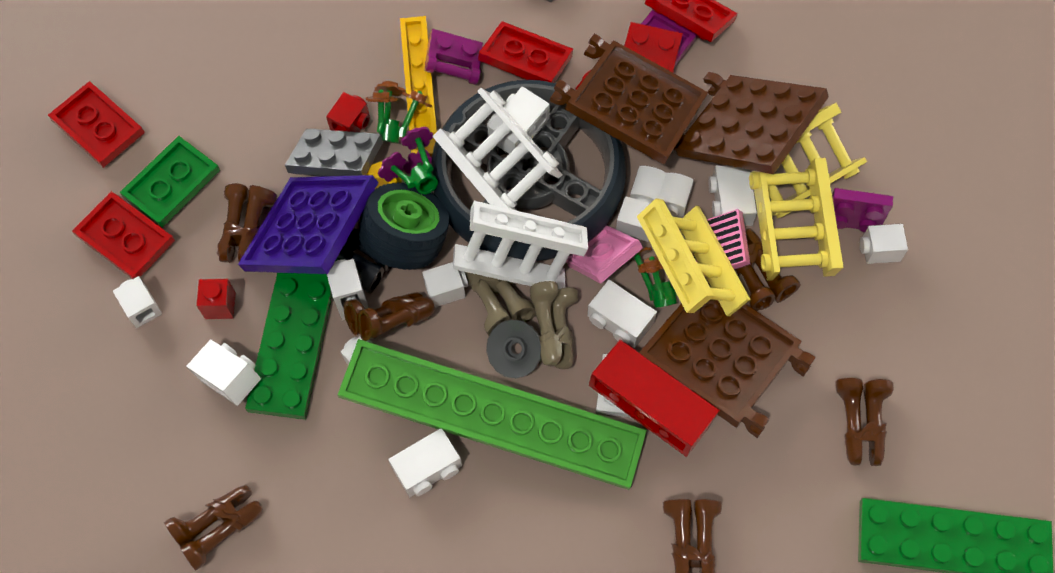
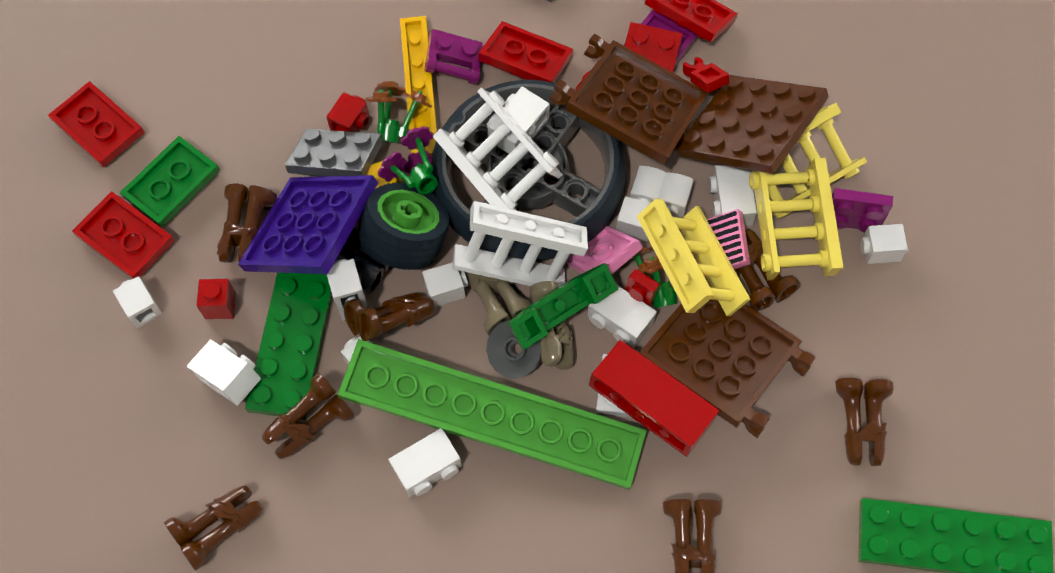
none -> reddish brown piece [262,372,355,459]
none -> green slope [508,263,618,350]
none -> red plate [625,268,660,306]
none -> red plate [683,57,729,93]

